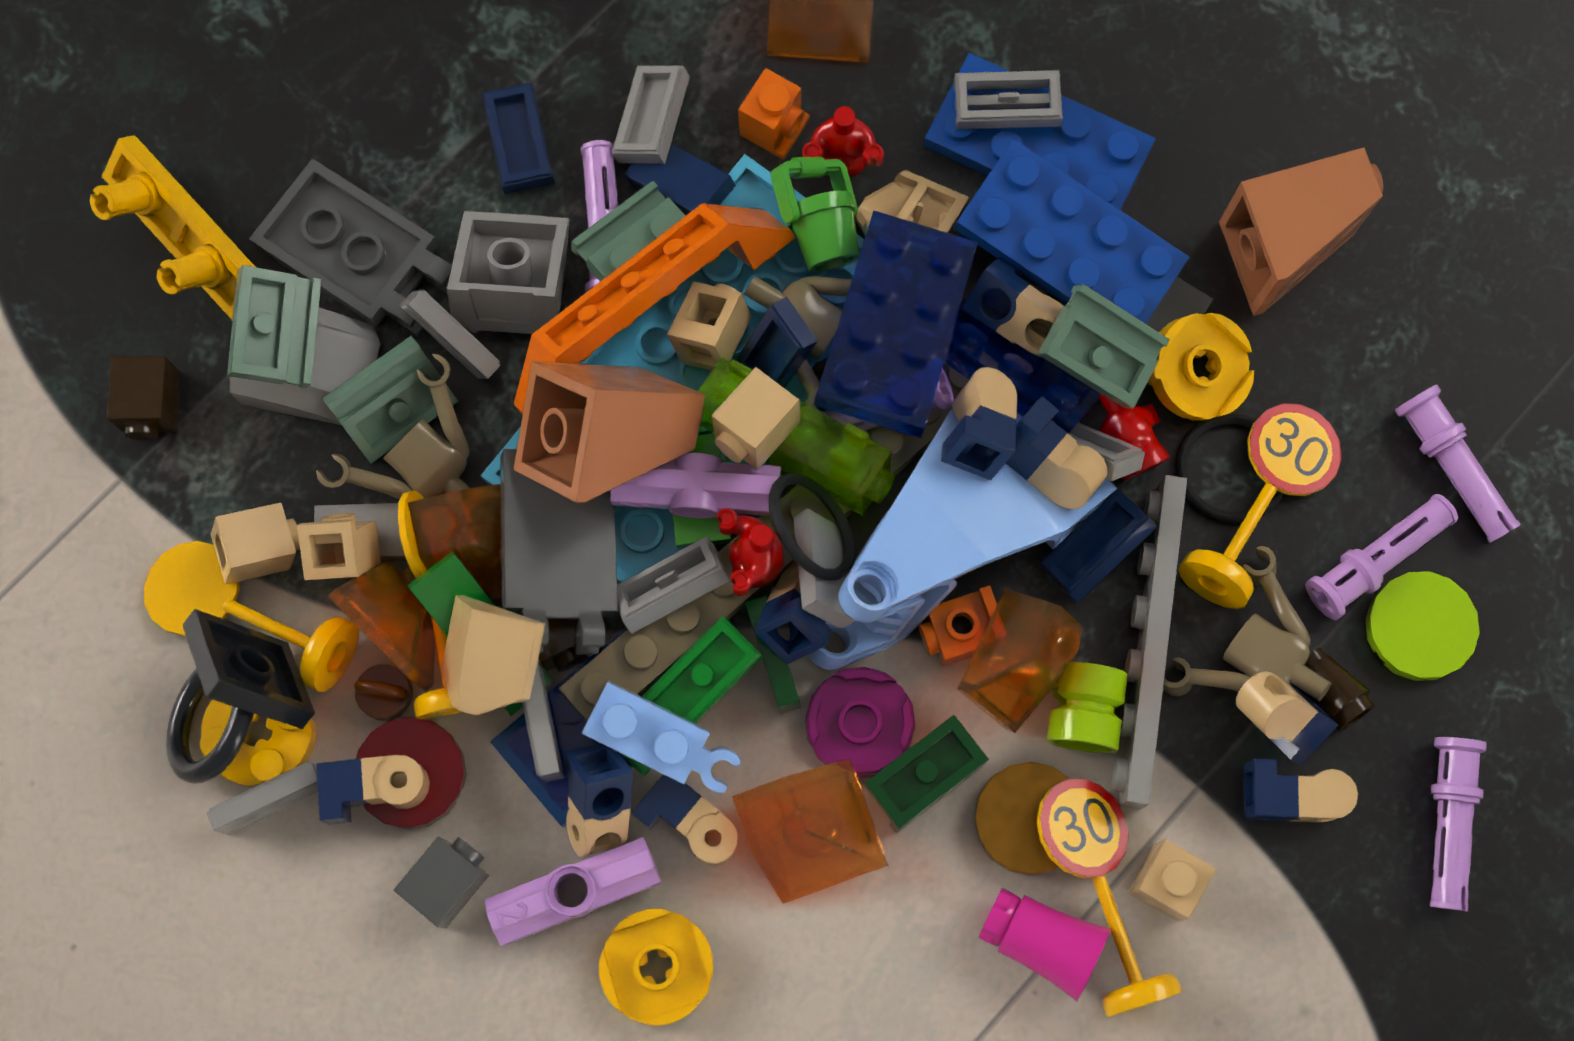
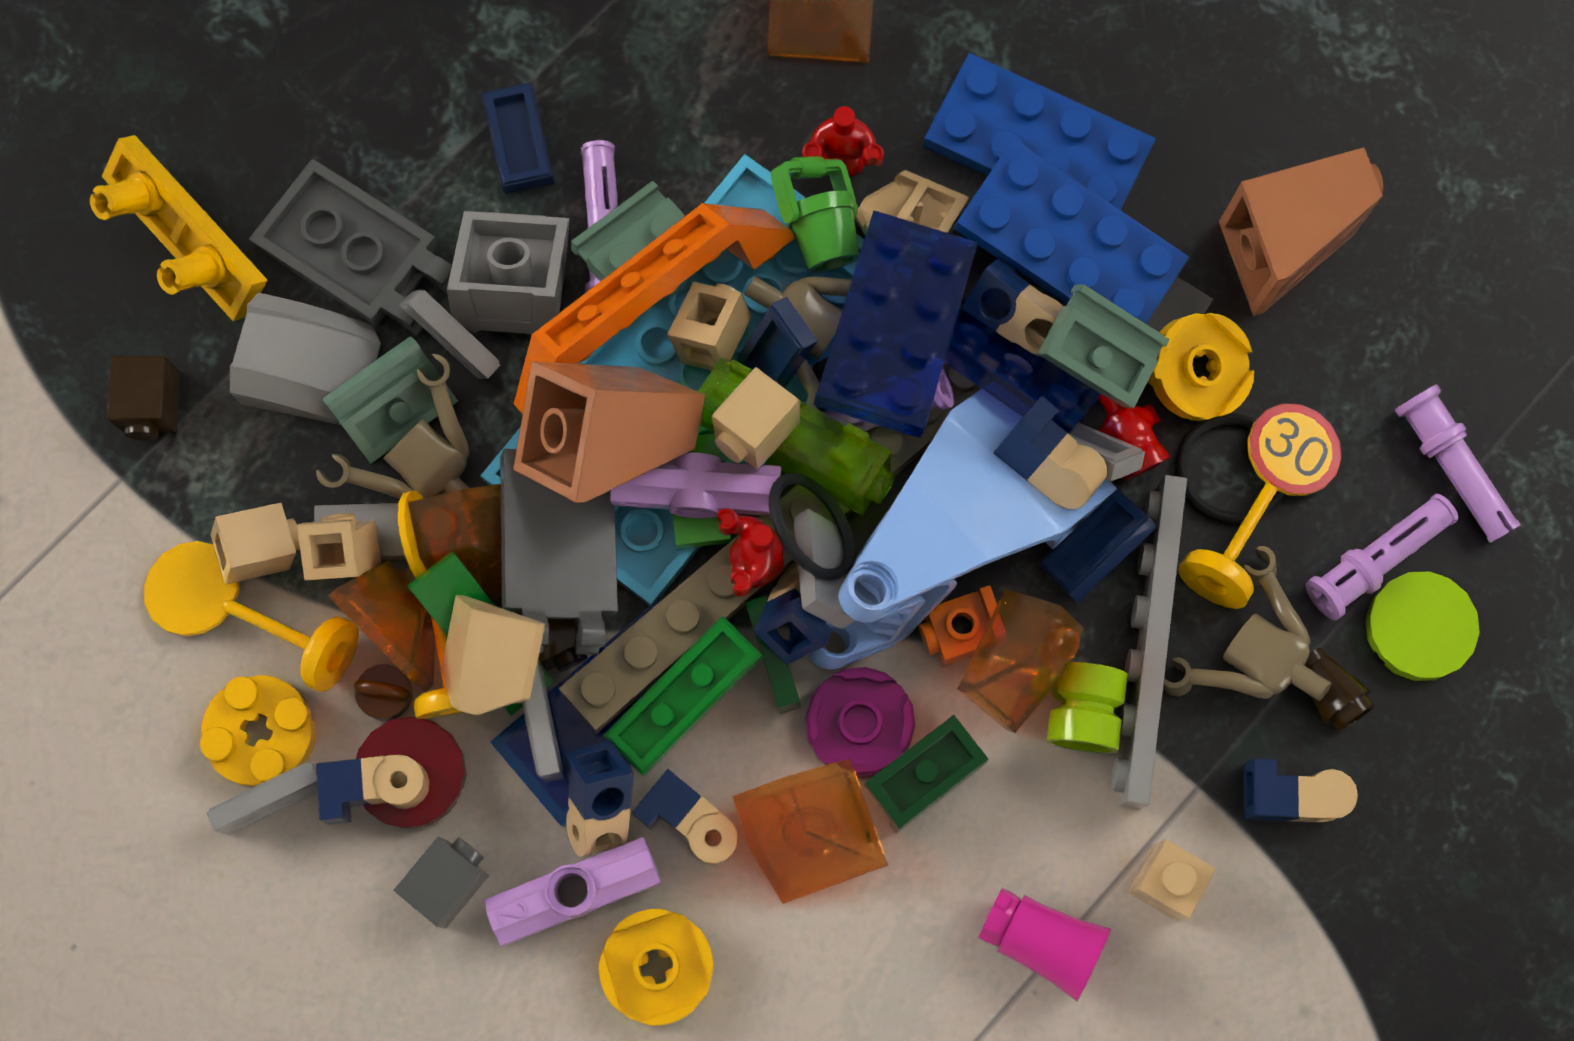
black tile [166,609,315,783] -> none
sand green plate [227,265,321,388] -> none
light blue plate [582,680,741,793] -> none
light grey tile [612,66,690,164] -> none
light grey tile [617,536,730,634] -> none
dark blue tile [624,144,736,215] -> none
orange brick [738,68,810,160] -> none
dark blue leg [941,367,1017,480] -> none
light grey tile [954,70,1063,129] -> none
pearl gold tile [974,762,1070,876] -> none
yellow piece [1036,779,1183,1018] -> none
tan leg [1236,671,1338,766] -> none
lavender pin [1430,737,1487,911] -> none

